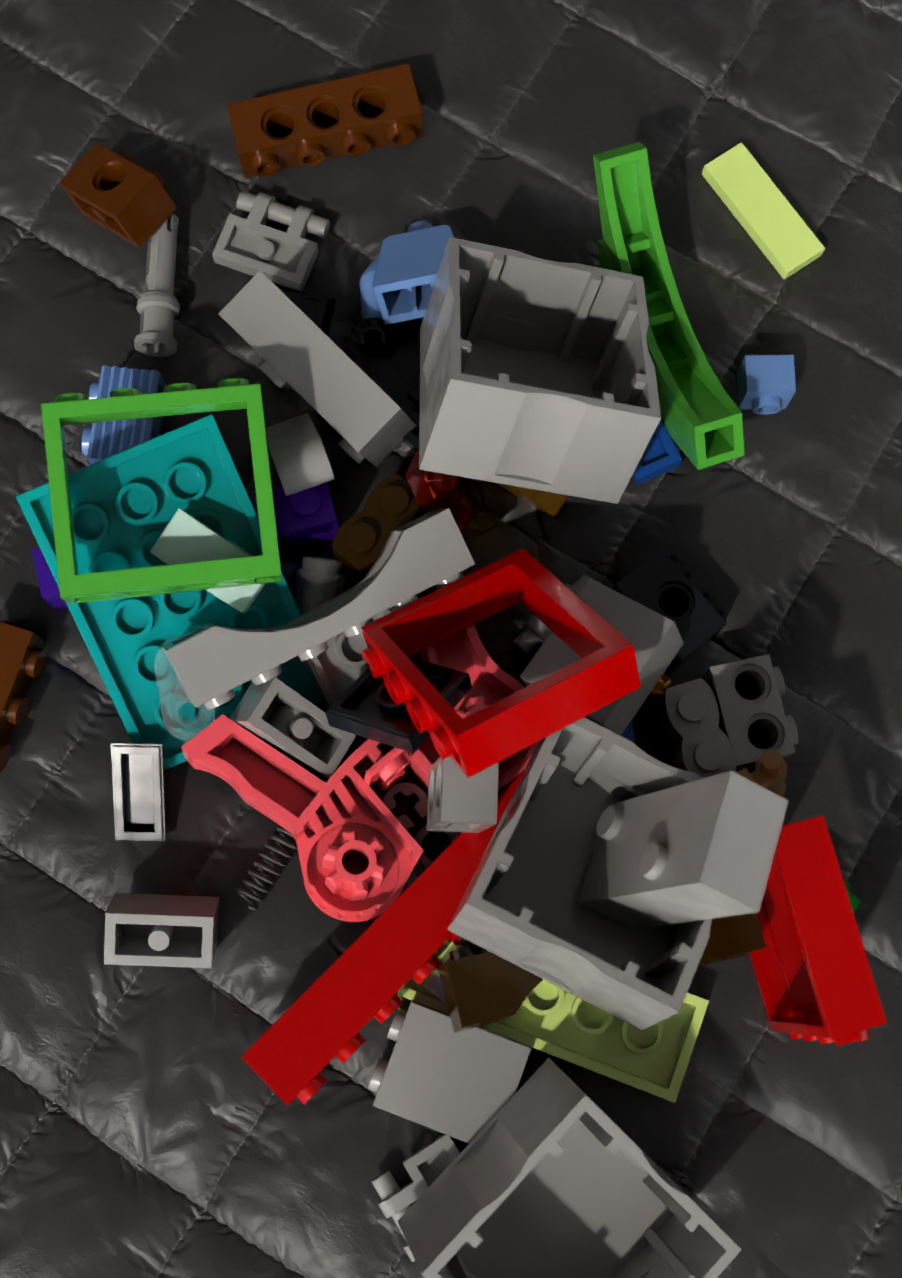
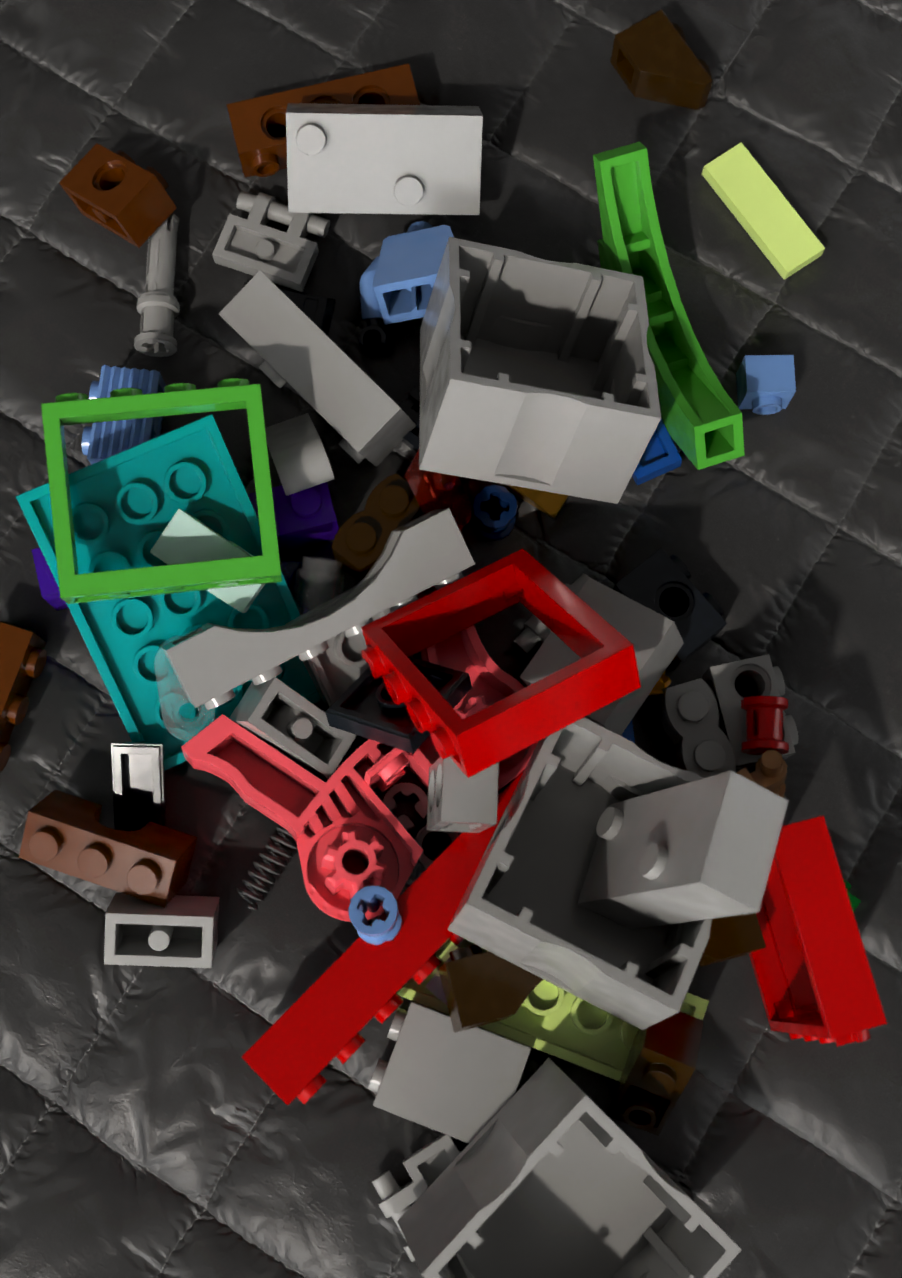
none -> reddish brown arch [19,790,197,907]
none -> brick [286,103,483,215]
none -> medium blue bush [348,885,402,945]
none -> dark blue bush [472,485,517,541]
none -> dark brown slope [608,1011,704,1136]
none -> dark brown slope [610,9,713,110]
none -> red bush [741,696,789,755]

